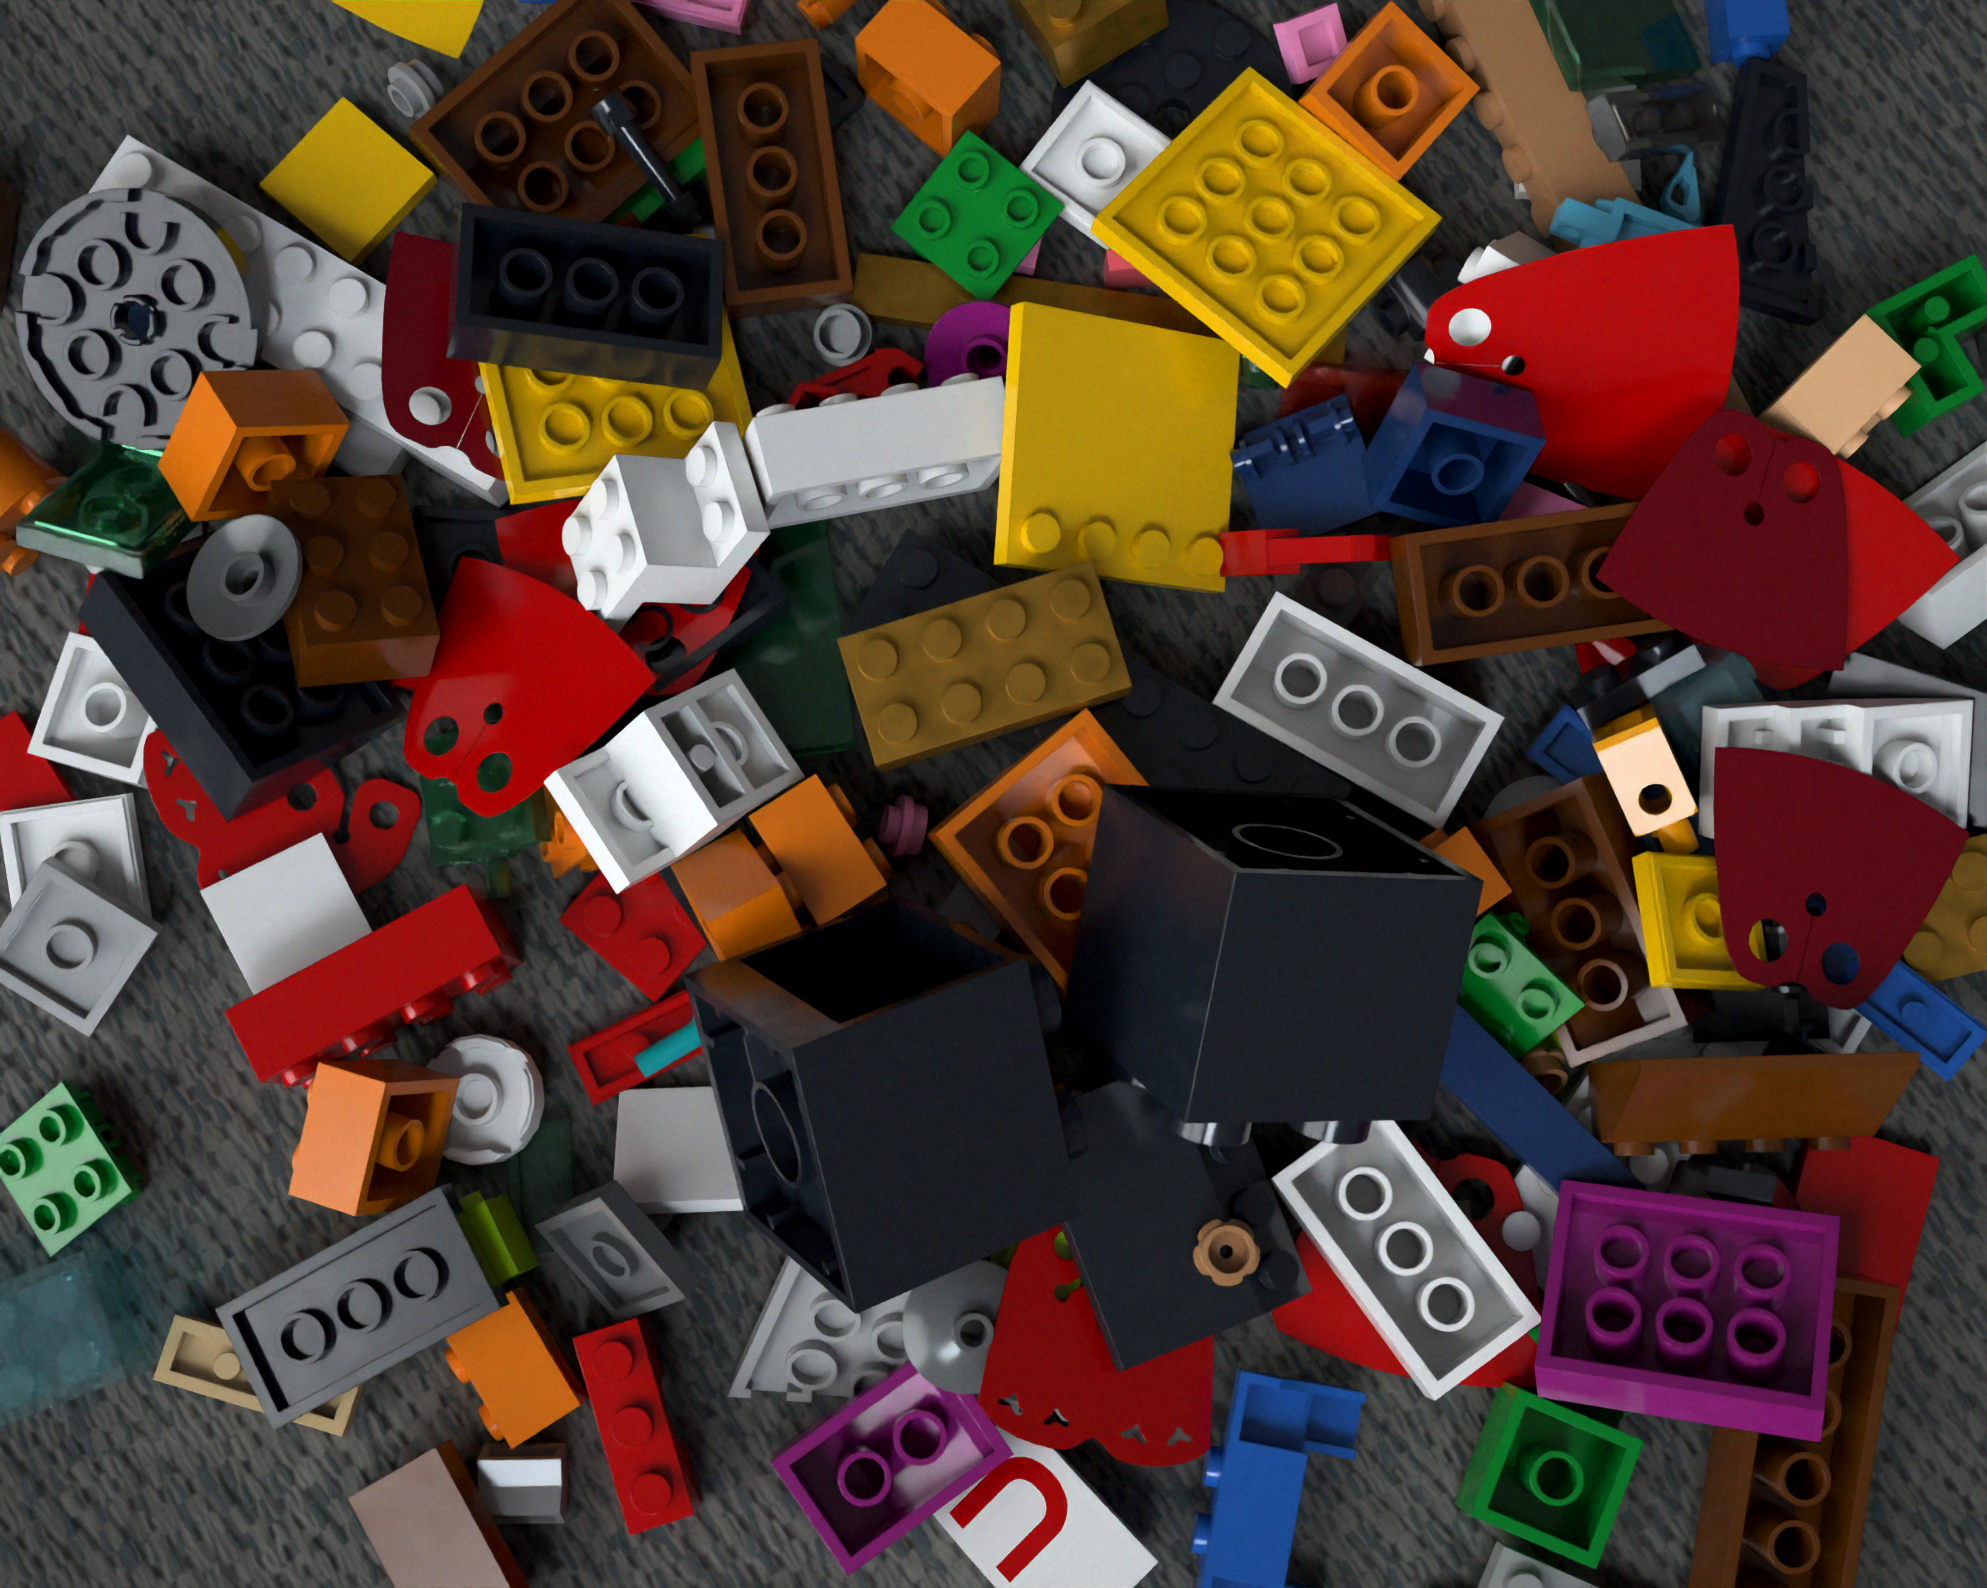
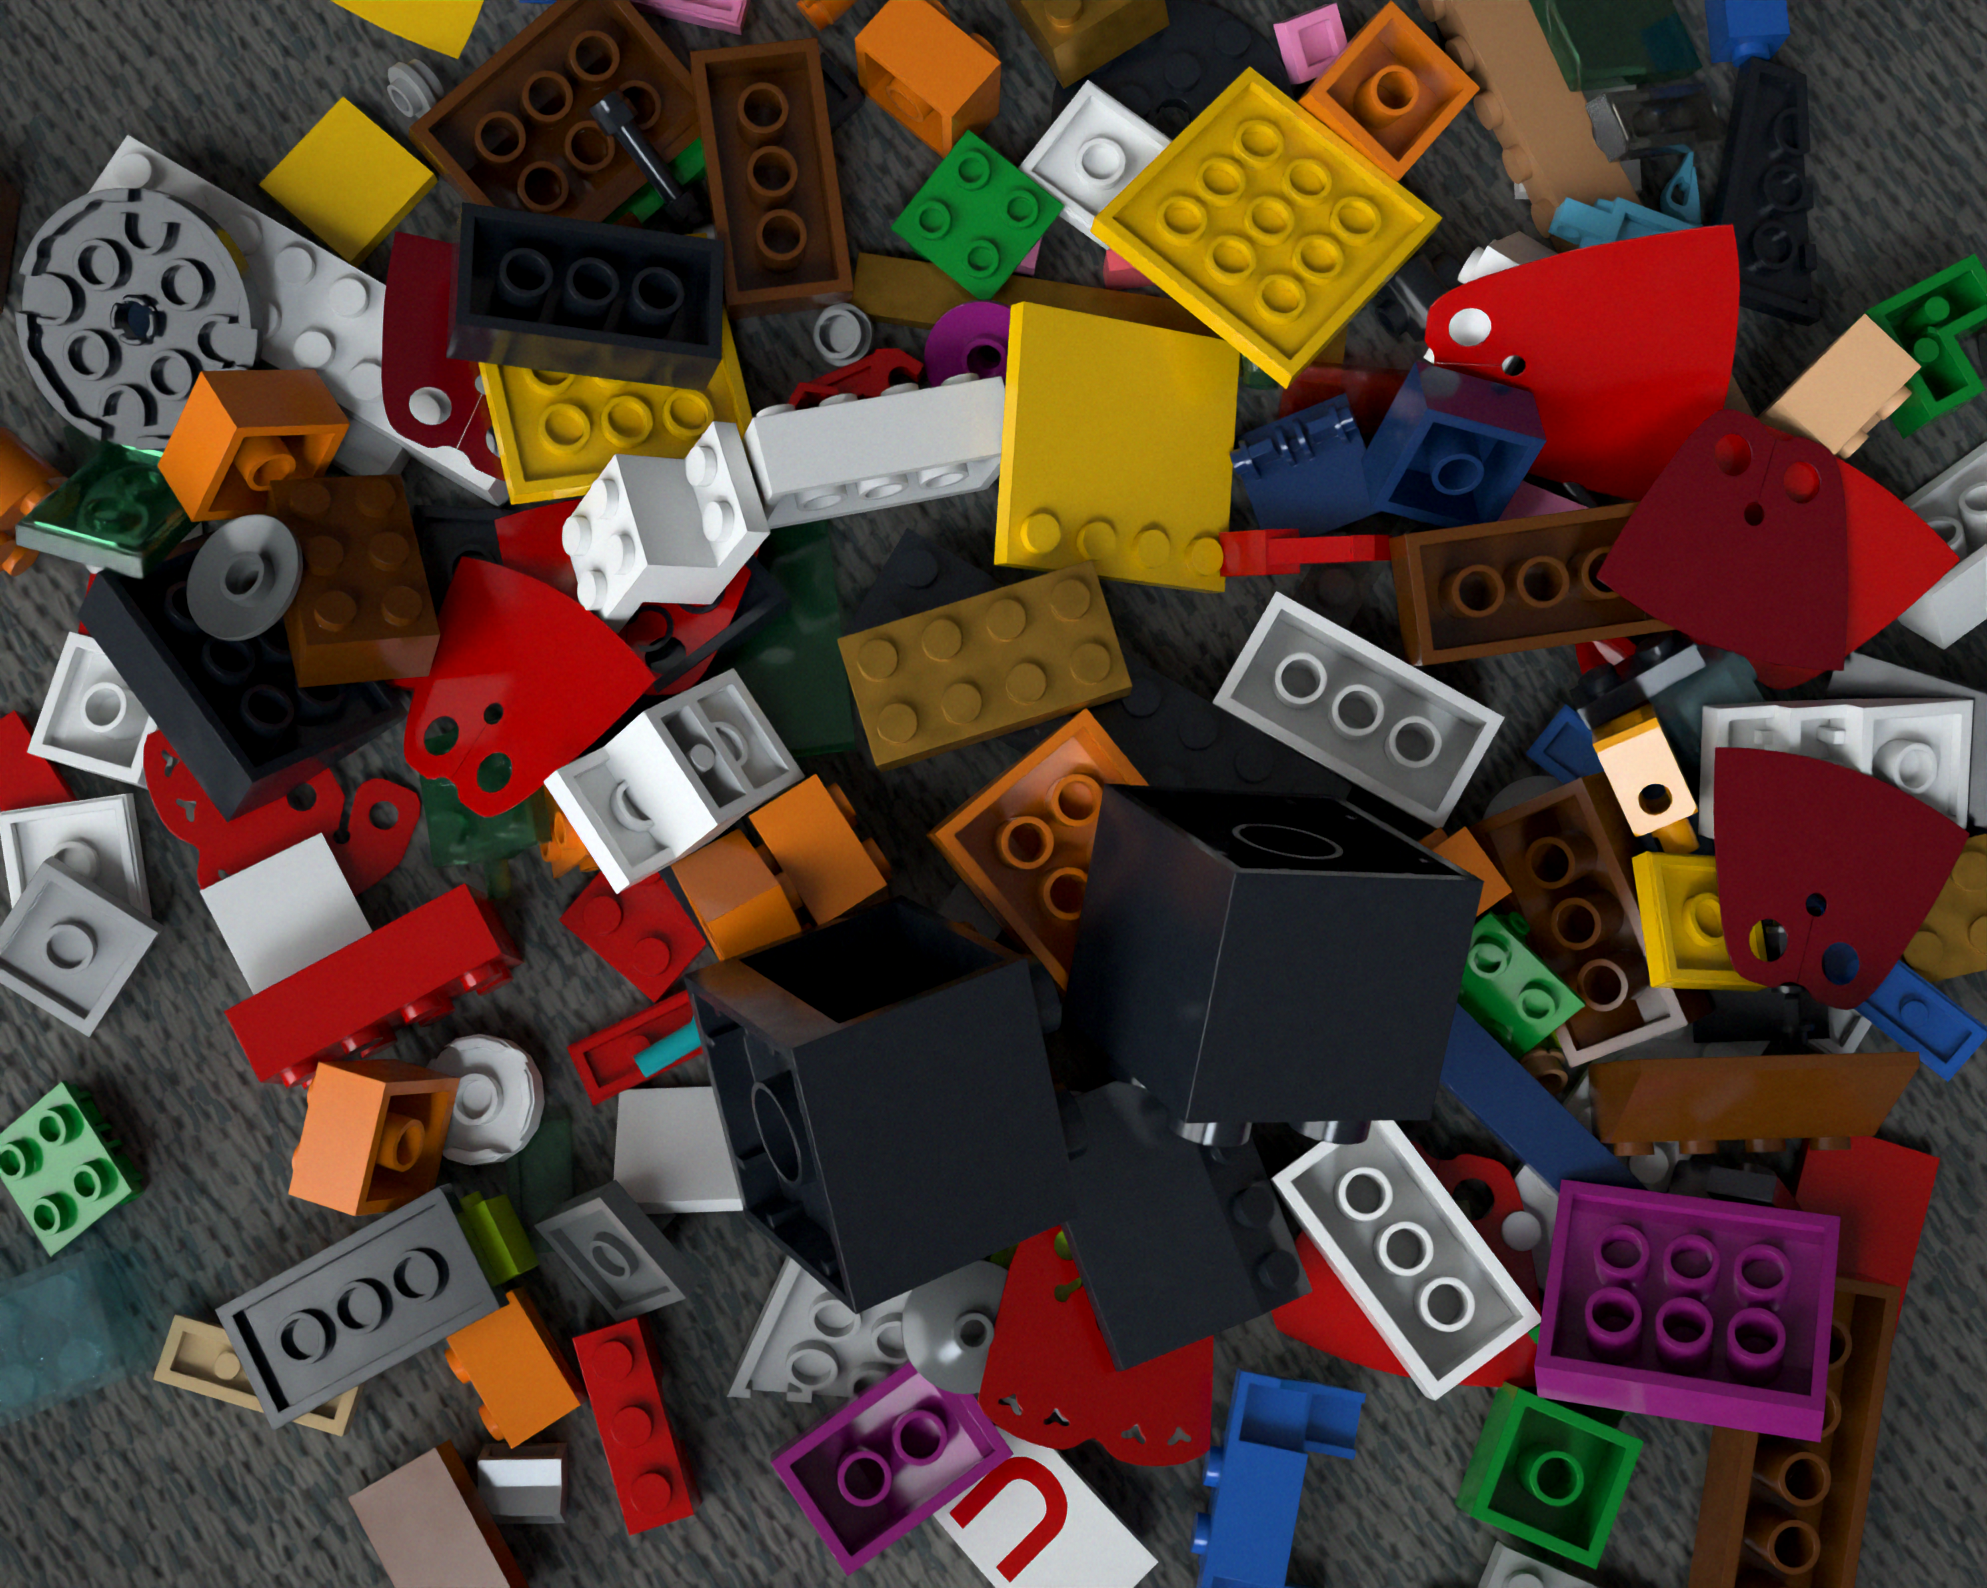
bright pink plate [878,794,928,859] -> none
medium nougat plate [1193,1219,1260,1286] -> none

